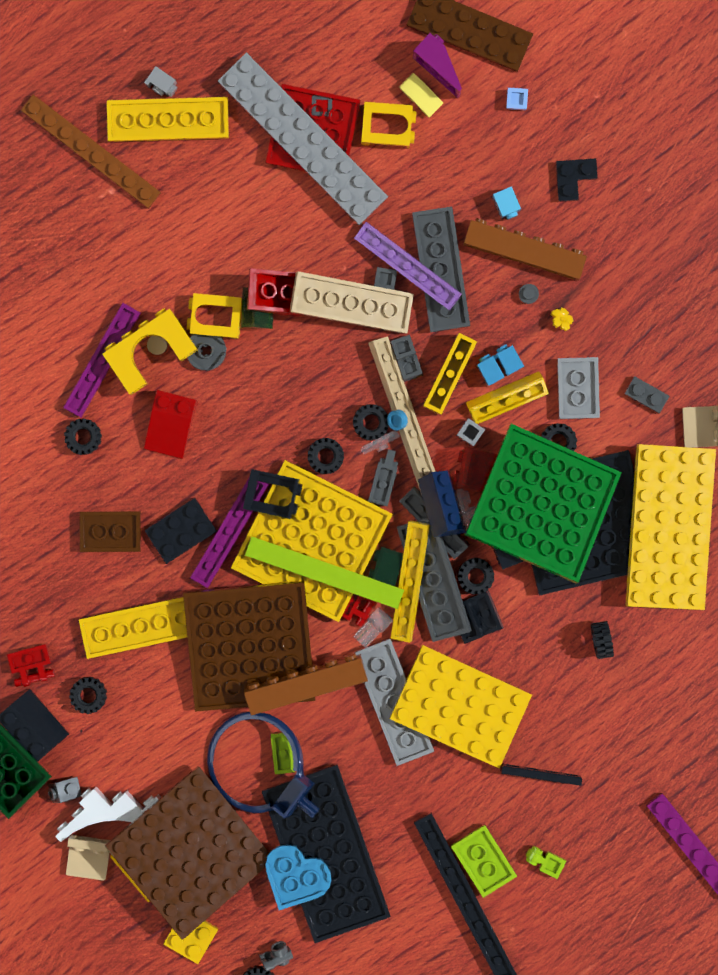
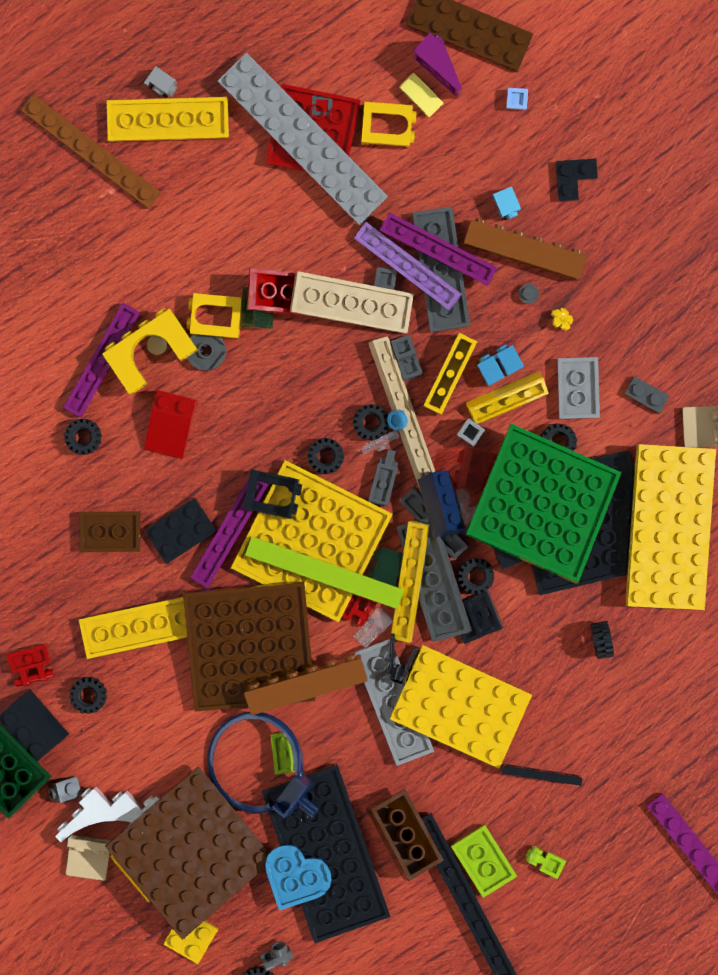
none -> reddish brown slope [366,789,444,881]
none -> magenta plate [380,212,497,286]
none -> black plant [387,633,419,685]

